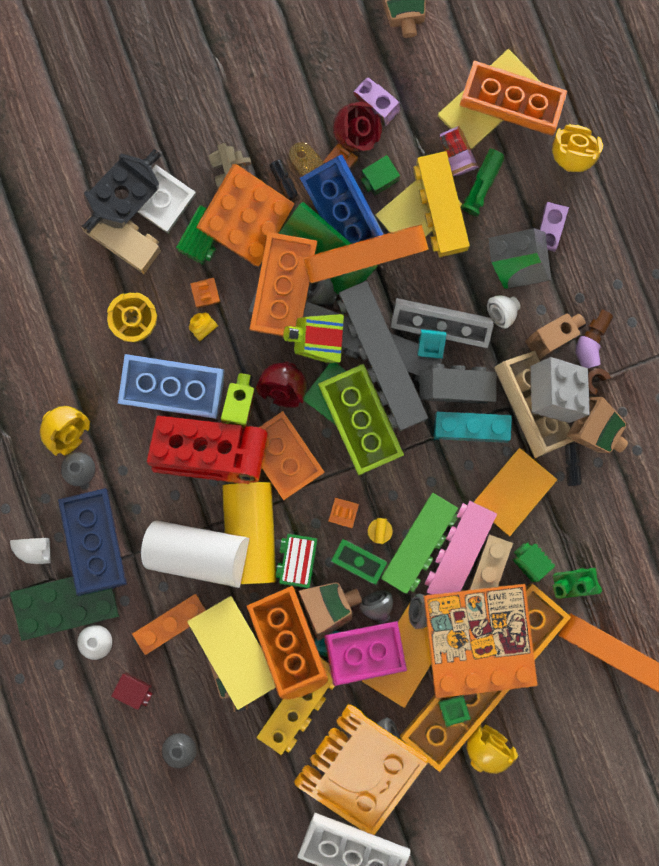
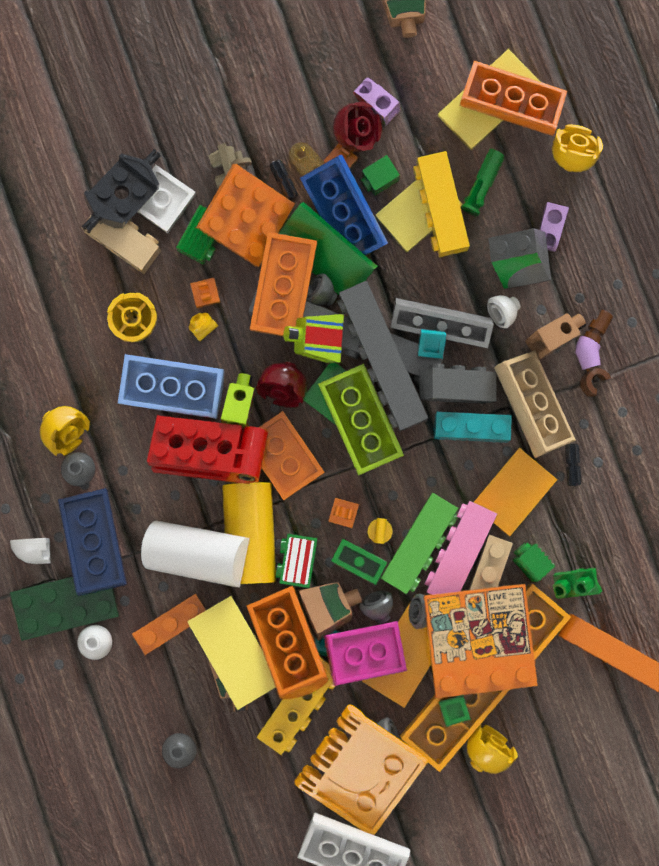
dark red brick [111,672,153,710] -> none
orange beam [303,225,428,283] -> none
leg [440,126,478,176] -> none
light grey brick [531,357,590,423] -> none
medium nougat torso [566,397,628,453] -> none

